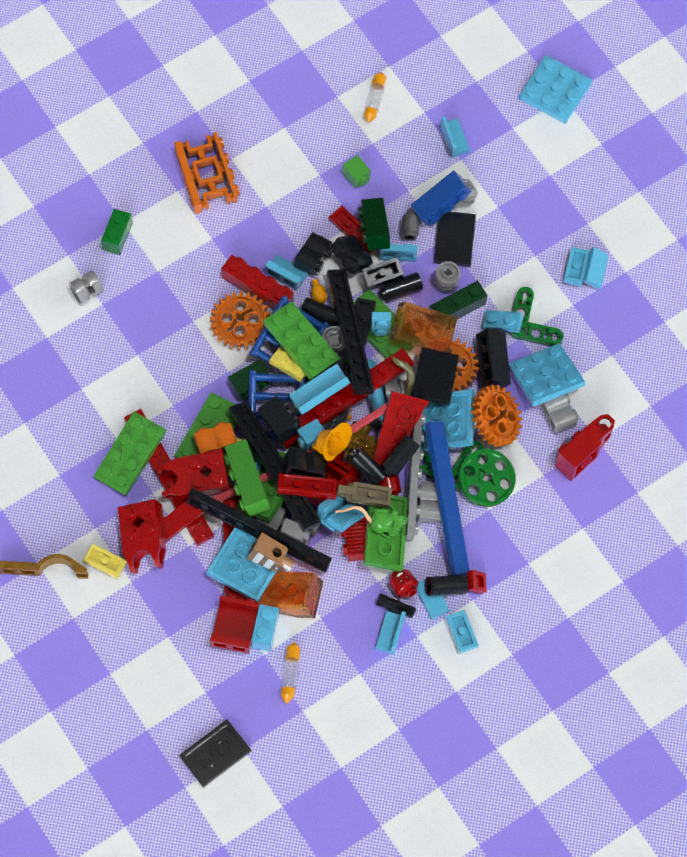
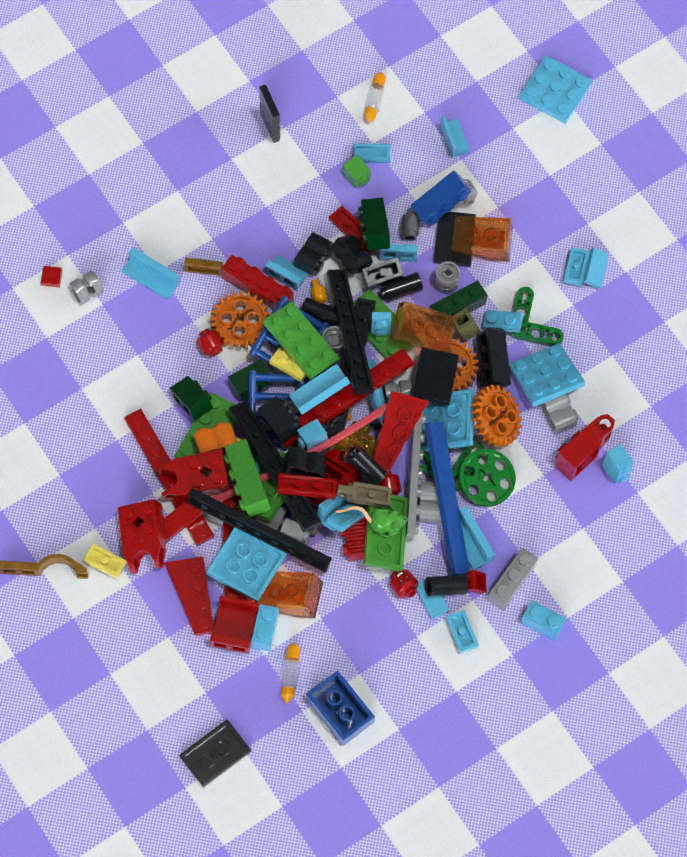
bright green plate [93,412,167,497] -> none
green brick [101,209,133,255] -> none
orange fence [174,132,240,214] -> none
medium nougat torso [246,533,295,572] -> none
light orange piece [312,422,352,461] -> none
black axle [376,593,416,618] -> none
medium azure panel [376,611,406,655] -> none
black brick [381,434,420,477] -> none
olive animal [393,357,414,396] -> none
none -> red plate [41,266,63,288]
none -> medium azure panel [122,247,180,300]
none -> red wing [164,557,214,636]
none -> dark green brick [169,376,213,421]
none -> pearl gold tile [184,257,223,276]
none -> red head [196,328,224,358]
none -> black tile [259,85,280,143]
none -> blue brick [306,670,375,746]
none -> medium azure tile [353,143,390,163]
none -> olive brick [450,308,481,341]
none -> clear orange slope [452,216,513,262]
none -> medium azure panel [459,506,495,570]
none -> light grey brick [488,548,538,611]
none -> medium azure brick [521,600,567,642]
none -> medium azure brick [602,444,634,484]

